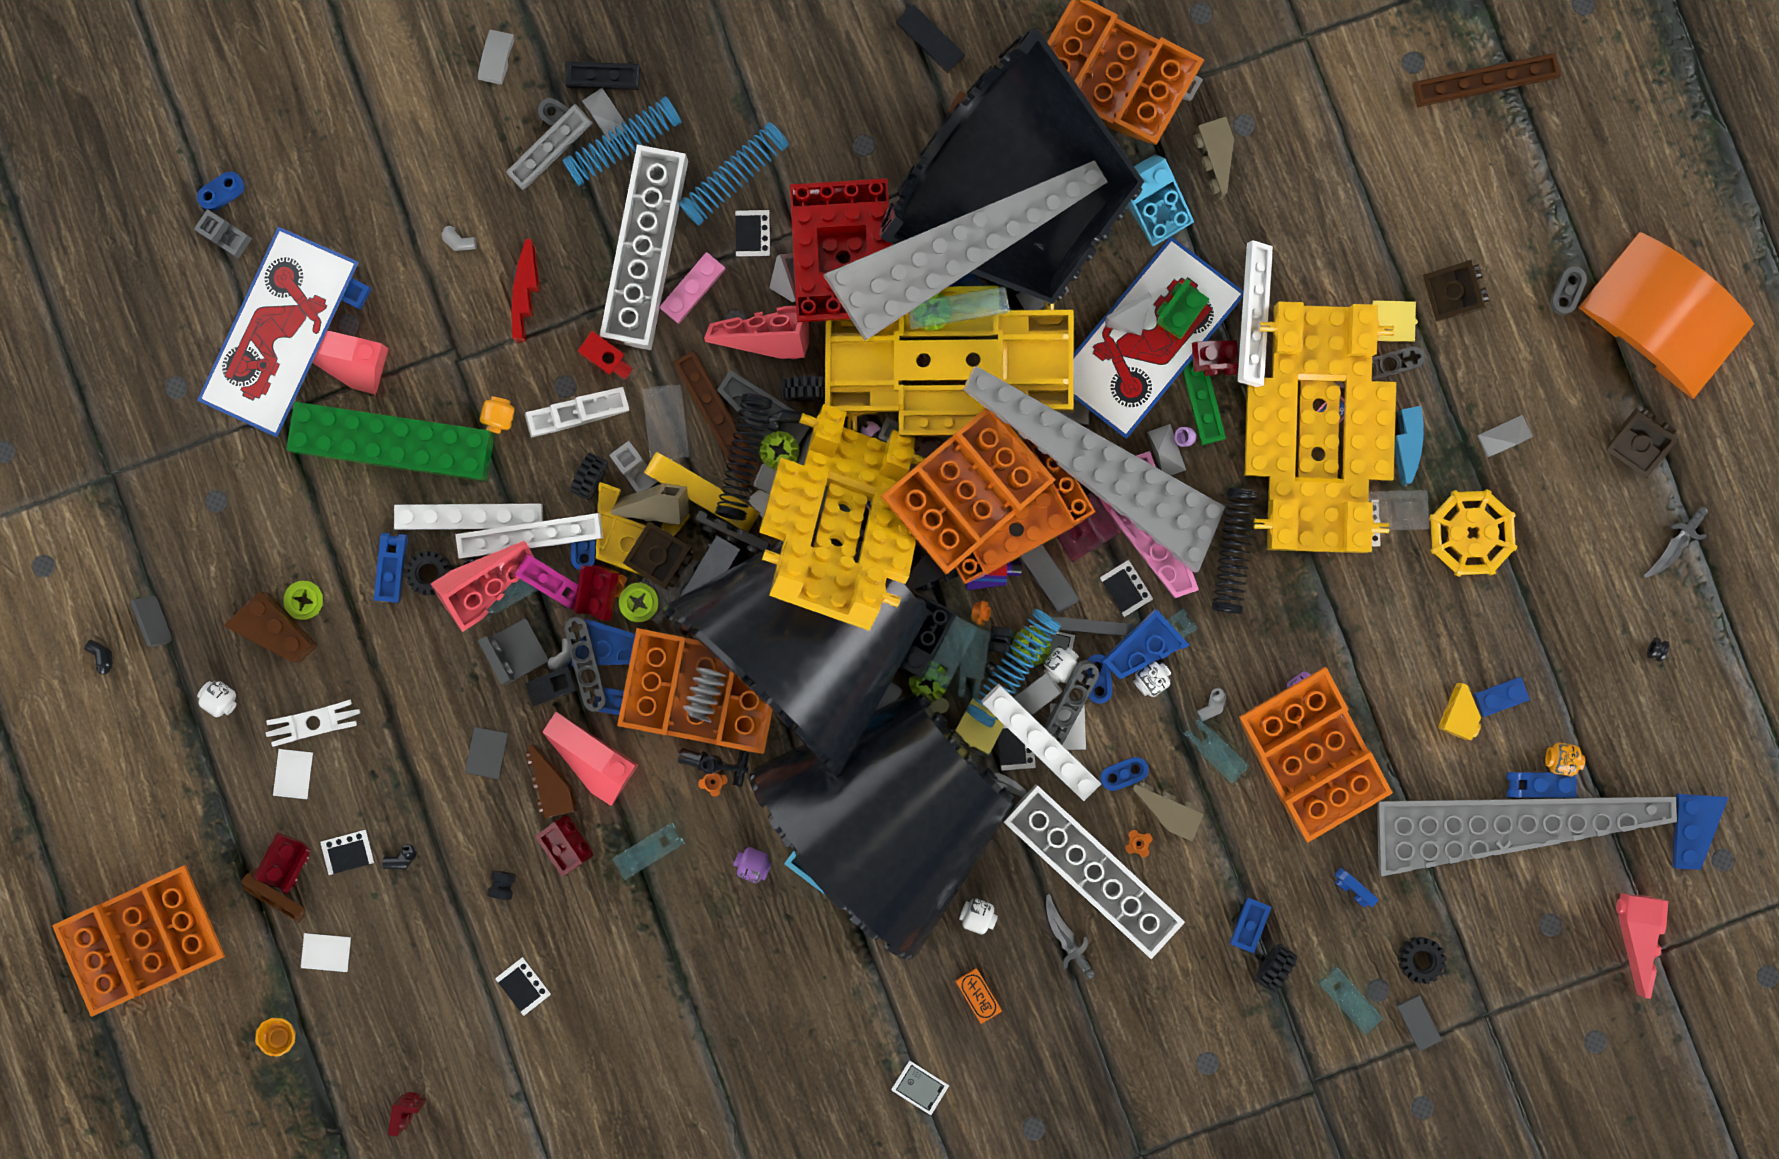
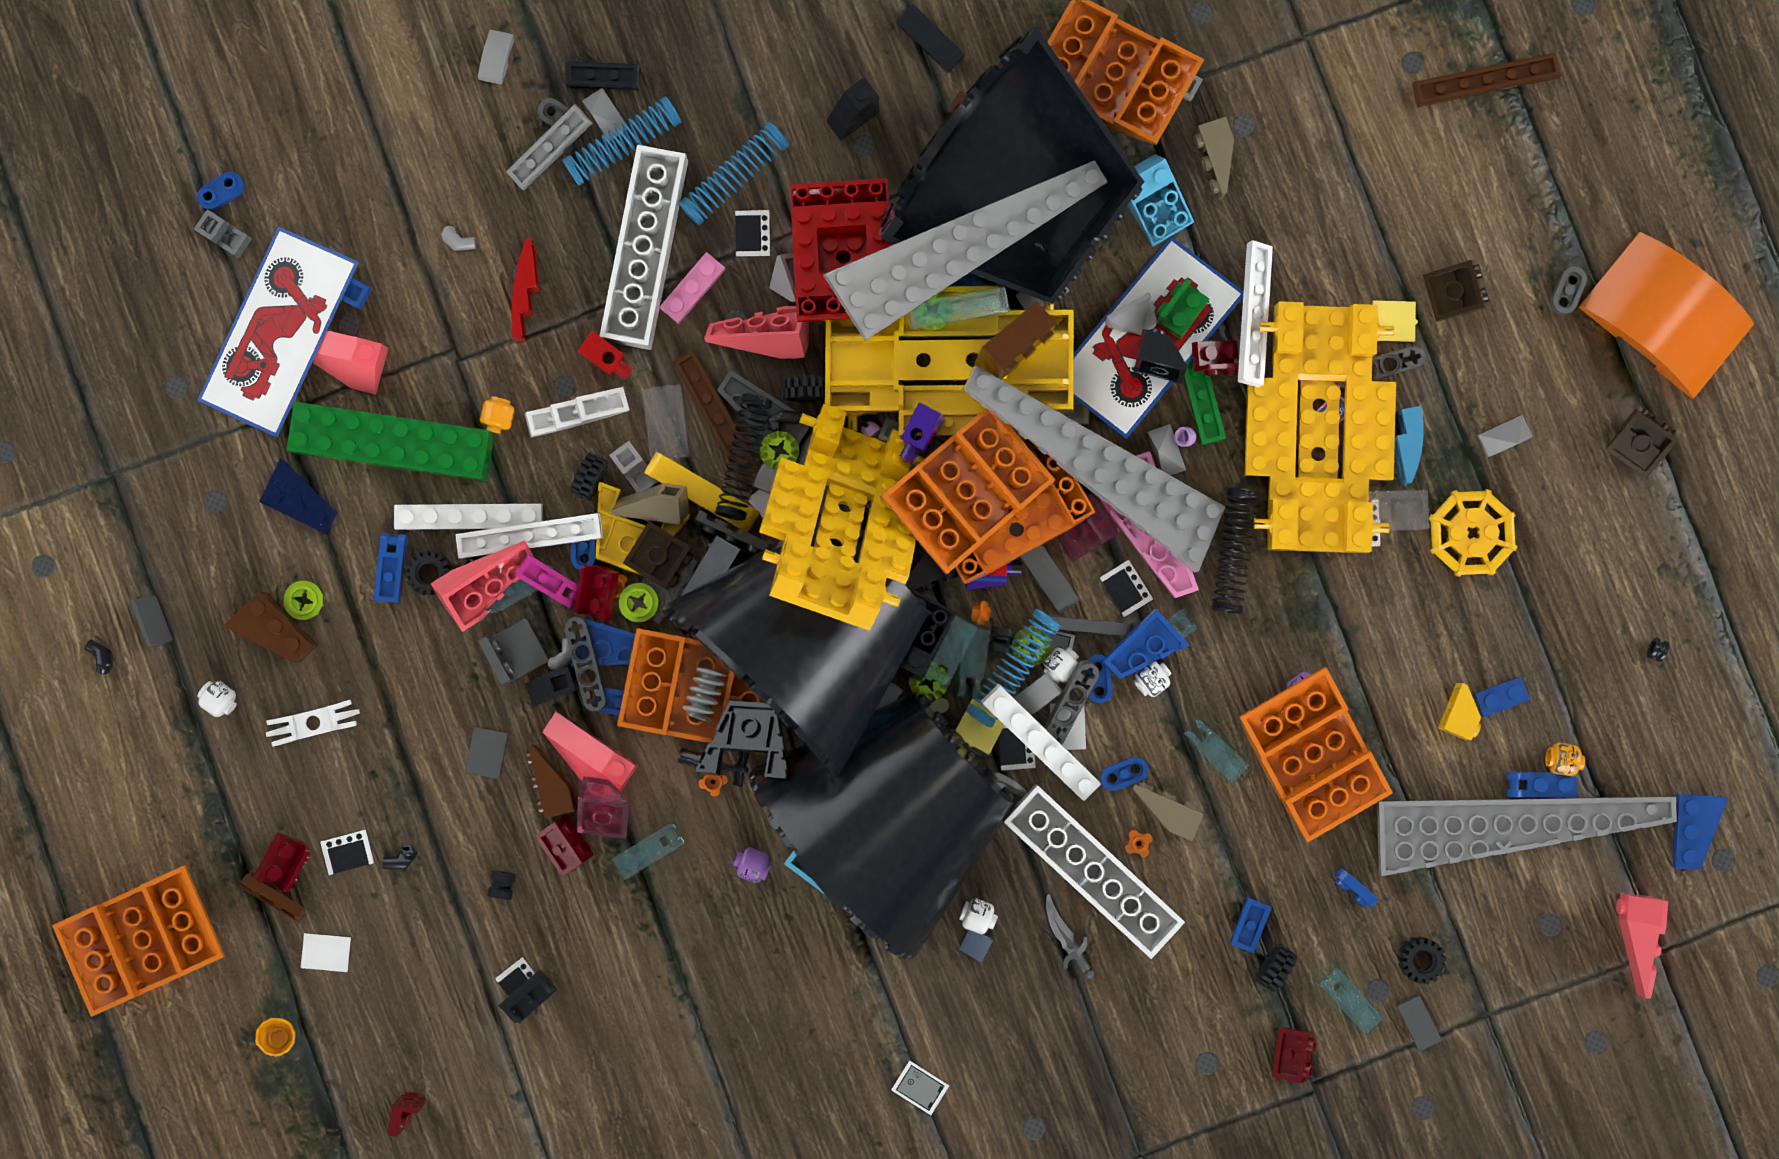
white sticker [273,749,313,799] -> none
orange tile [955,967,1002,1024] -> none
black arm [984,658,1020,679] -> none
light grey arm [1197,688,1226,722] -> none
piece [1644,506,1708,578] -> none
none -> clear blue wing [259,458,338,534]
none -> black hinge [498,969,558,1024]
none -> clear pink slope [577,776,629,839]
none -> black wing [695,701,790,780]
none -> black slope [826,77,879,141]
none -> dark purple torso [899,402,945,463]
none -> sand blue slope [959,930,993,962]
none -> reddish brown wedge [974,301,1057,380]
none -> black slope [1133,329,1187,384]
none -> dark red bracket [1272,1026,1317,1083]

